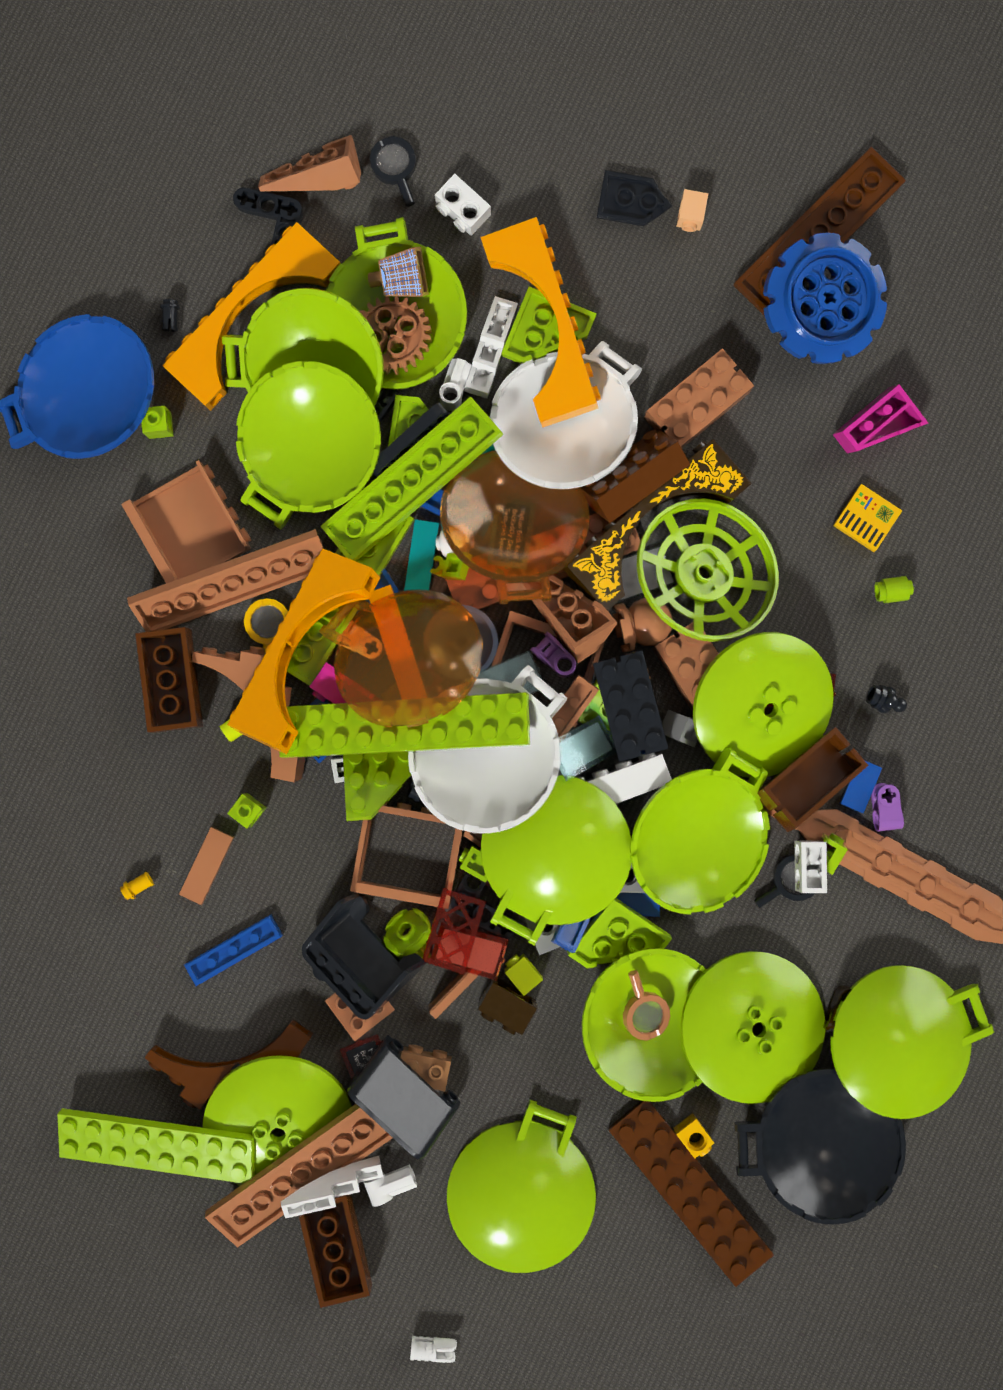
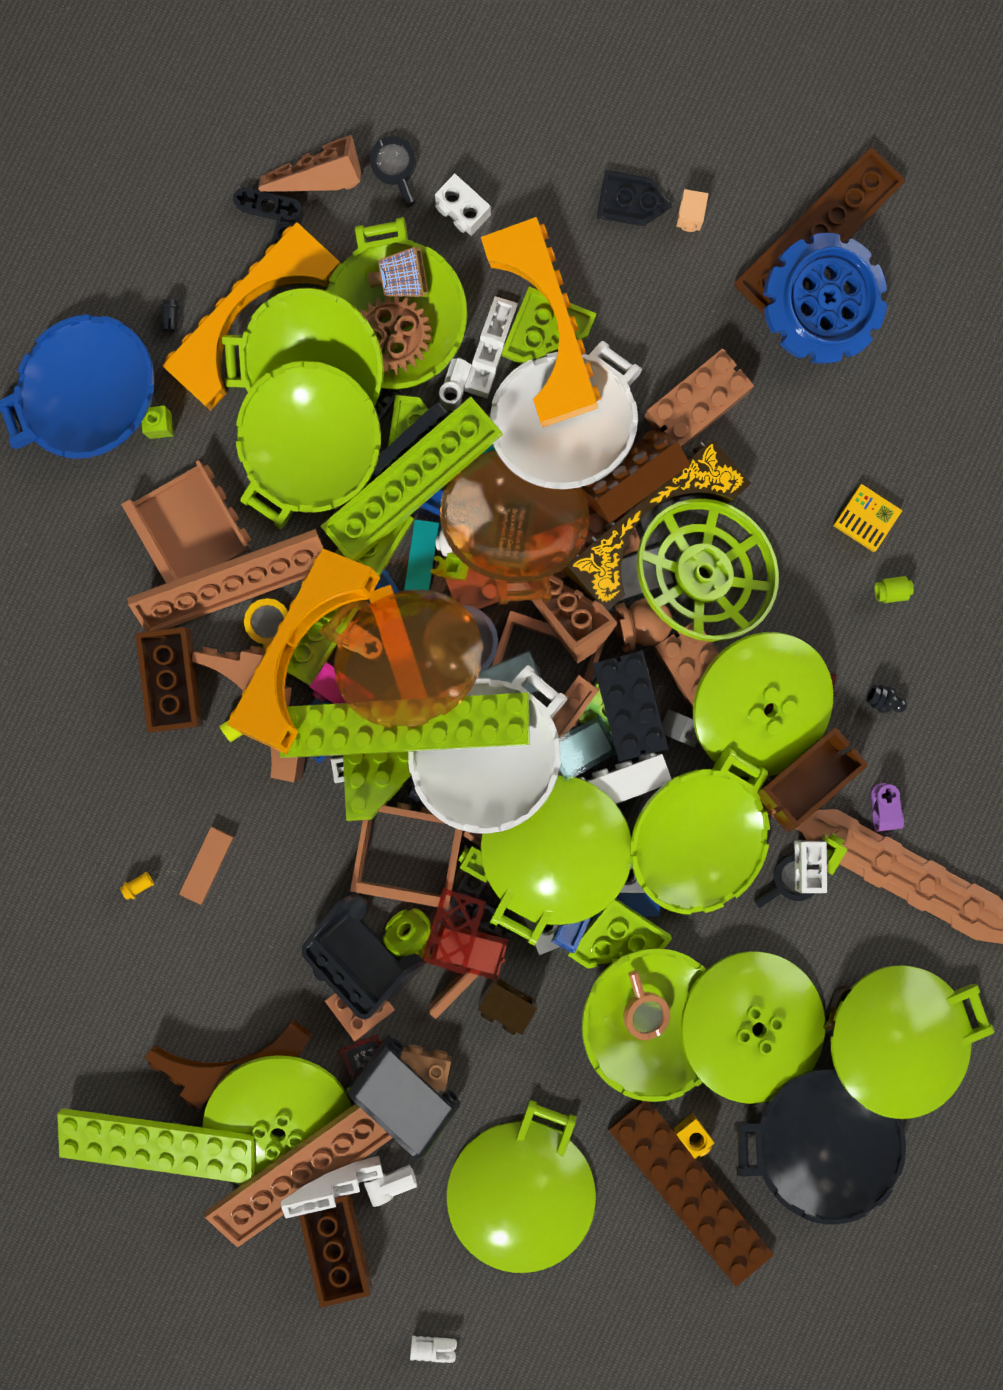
blue tile [184,914,283,986] -> none
lime brick [227,793,267,829] -> none
neon yellow brick [505,953,543,996] -> none
medium lavender piece [530,632,576,678] -> none
dark pink wedge [833,384,928,453] -> none
blue tile [839,761,882,813] -> none

